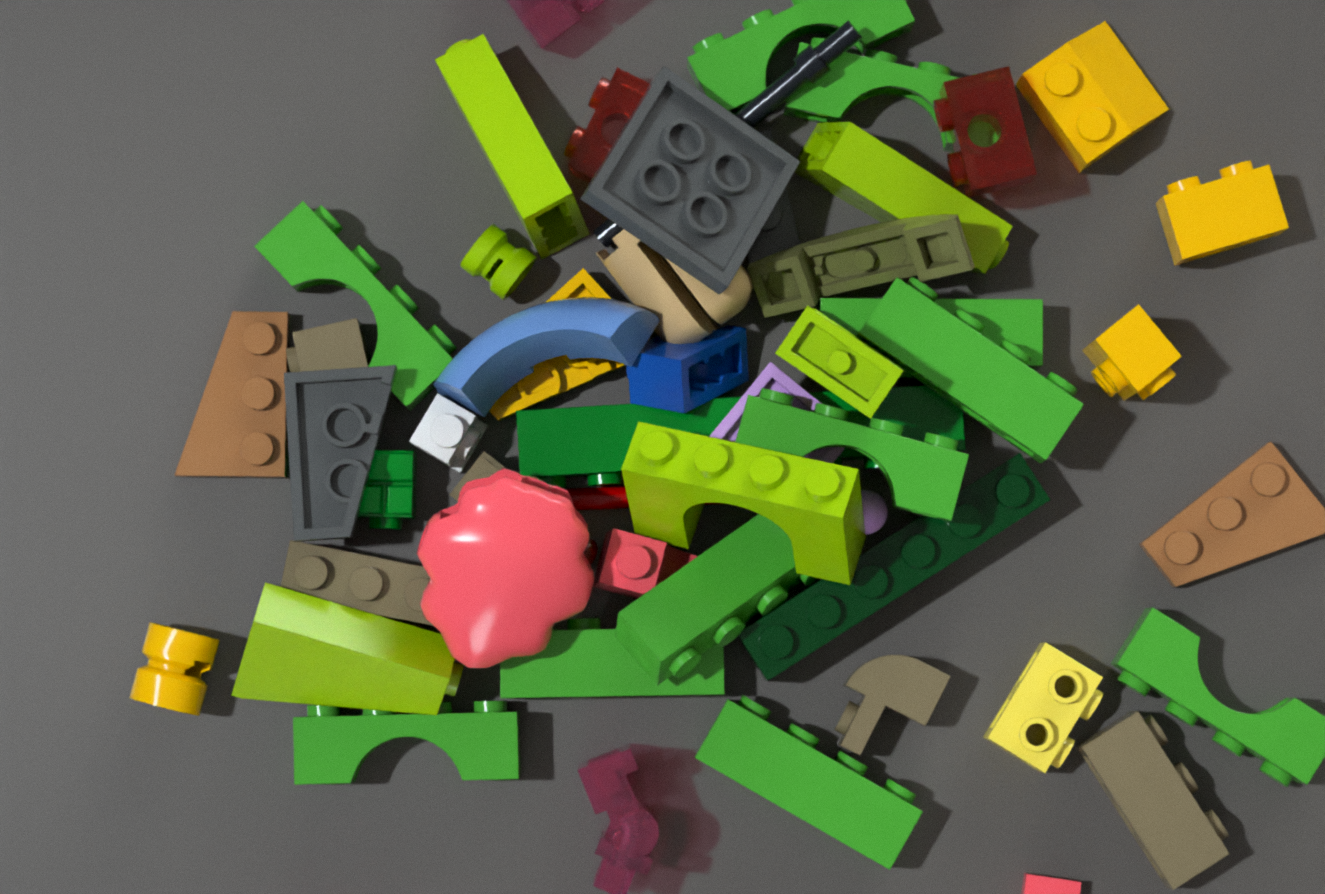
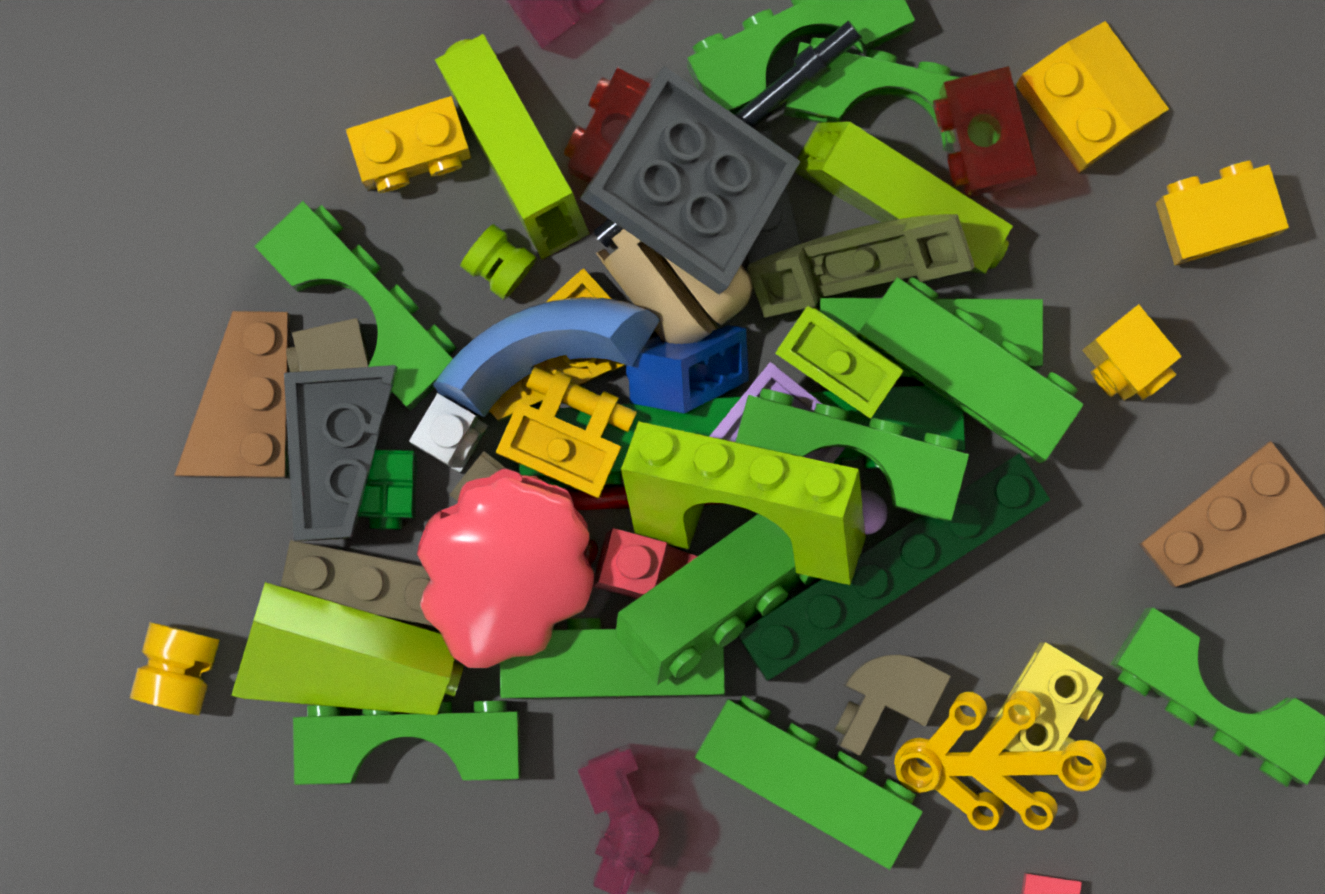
dark tan brick [1075,711,1230,890] -> none
none -> yellow brick [345,96,472,193]
none -> yellow plate [496,367,637,499]
none -> yellow plant [894,691,1106,831]

